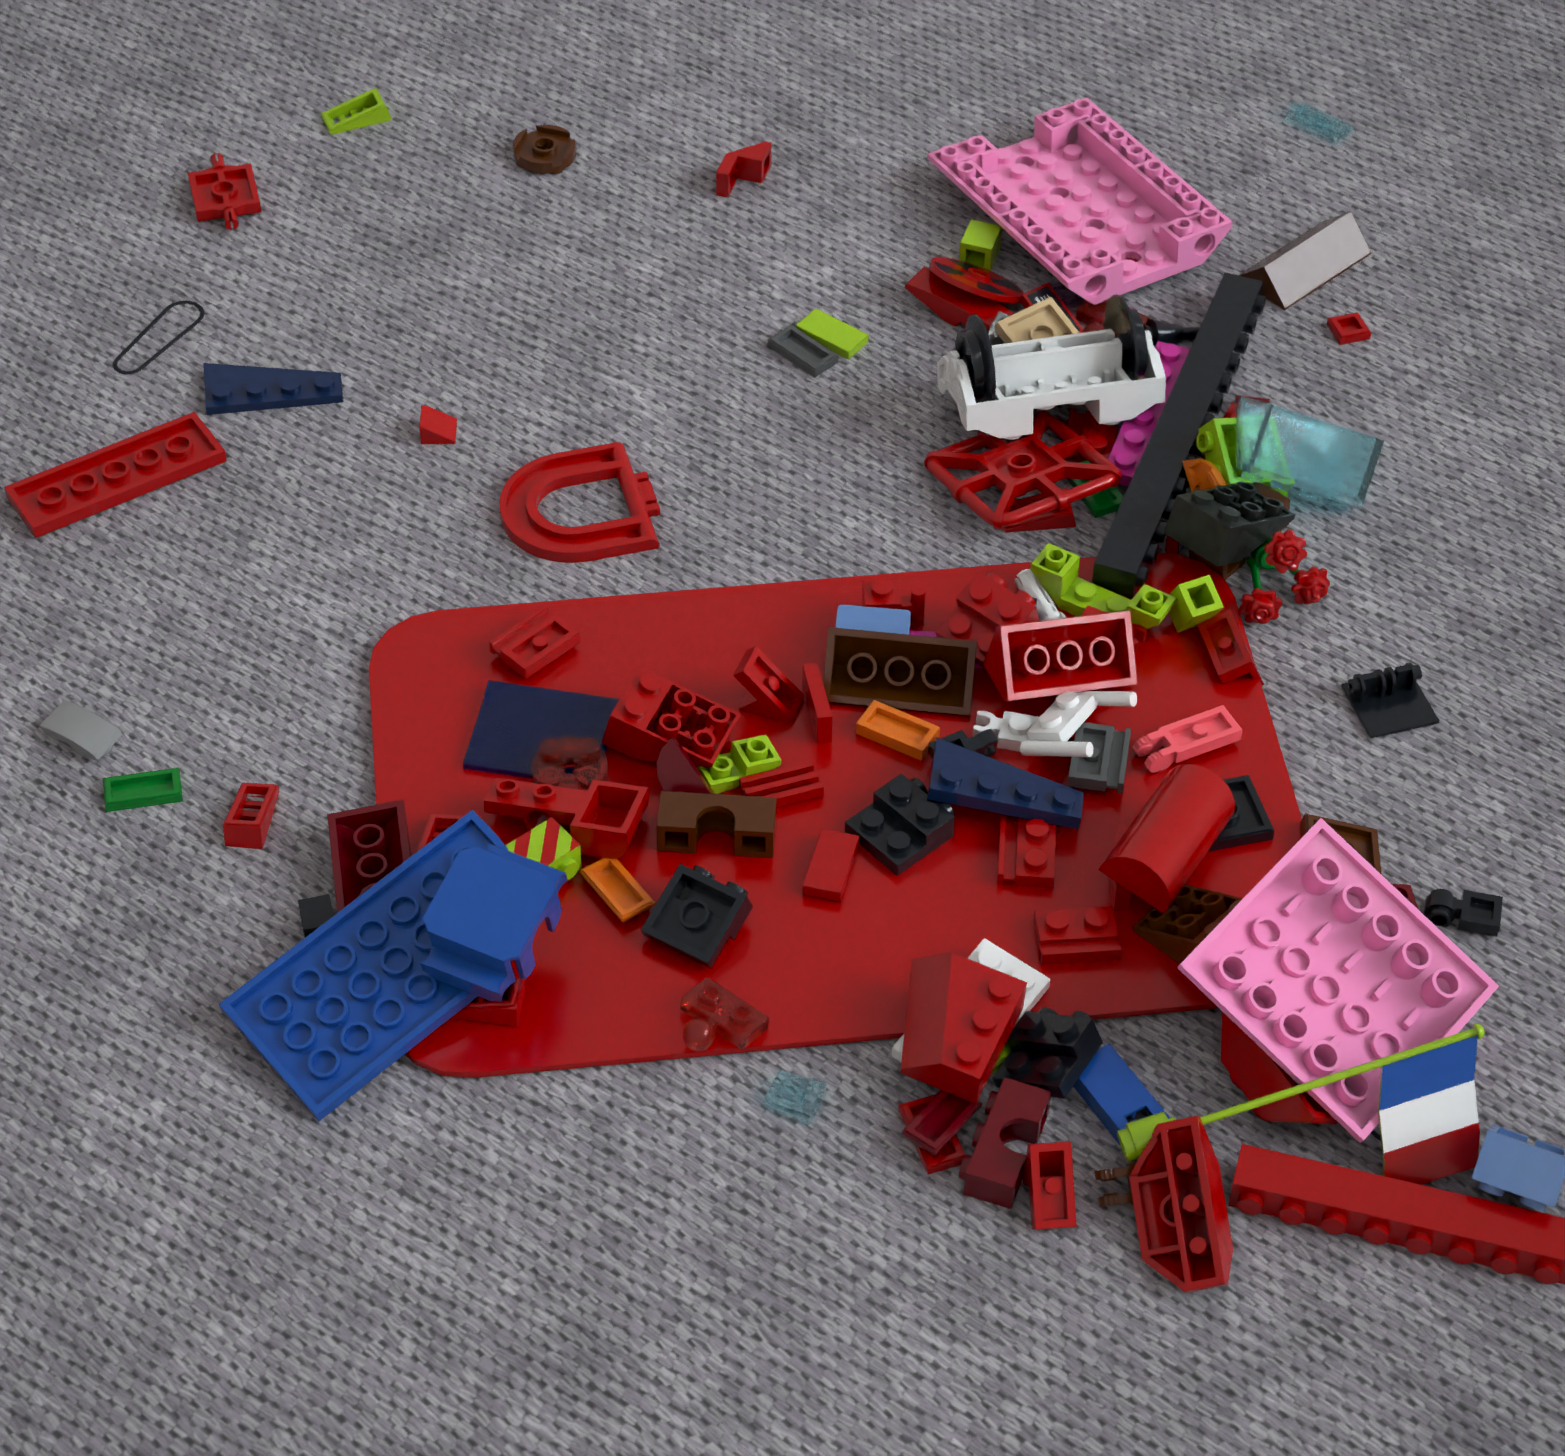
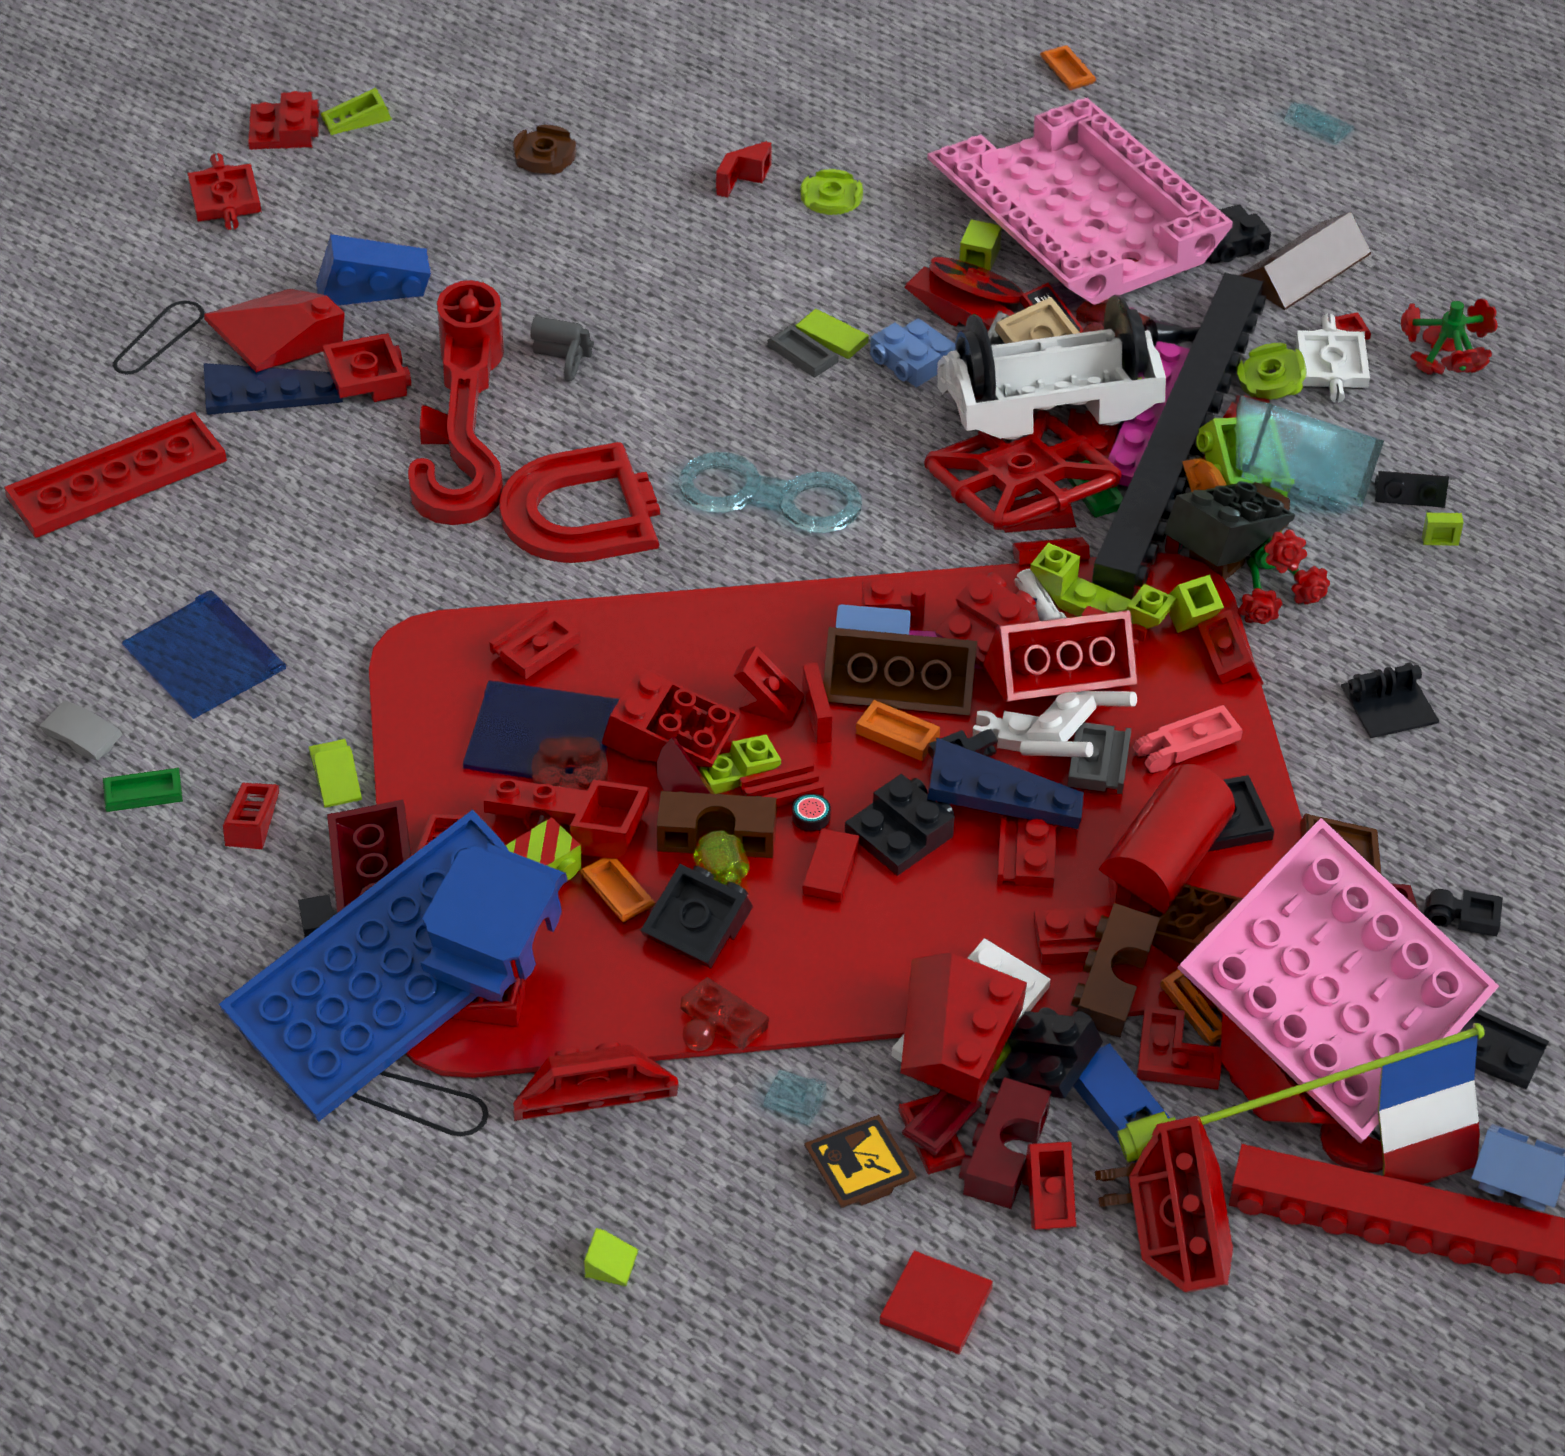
none -> clear blue piece [122,590,286,719]
none -> red slope [204,288,345,372]
none -> red plate [248,91,320,150]
none -> lime slope [308,739,362,808]
none -> blue wedge [316,234,431,306]
none -> red plate [323,333,411,402]
none -> black piece [352,1071,489,1137]
none -> red piece [408,280,504,525]
none -> red wedge [513,1042,679,1121]
none -> dark grey piece [530,316,594,381]
none -> lime slope [584,1228,638,1286]
none -> clear light blue bar [678,452,862,533]
none -> clear neon green head [693,831,750,886]
none -> tile [792,794,831,831]
none -> lime tile [800,169,863,215]
none -> piece [804,1115,917,1208]
none -> medium blue plate [870,318,955,387]
none -> red tile [879,1250,993,1355]
none -> red tile [1013,537,1090,565]
none -> orange tile [1040,45,1096,90]
none -> reddish brown arch [1071,903,1160,1038]
none -> red plate [1137,1006,1221,1090]
none -> orange tile [1160,969,1222,1046]
none -> black plate [1207,204,1271,264]
none -> lime plate [1237,343,1307,400]
none -> white plate [1296,314,1370,403]
none -> red tile [1320,1123,1383,1173]
none -> black hinge [1375,471,1449,508]
none -> red plant [1401,298,1498,375]
none -> lime plate [1422,513,1464,546]
none -> black plate [1461,1010,1549,1090]

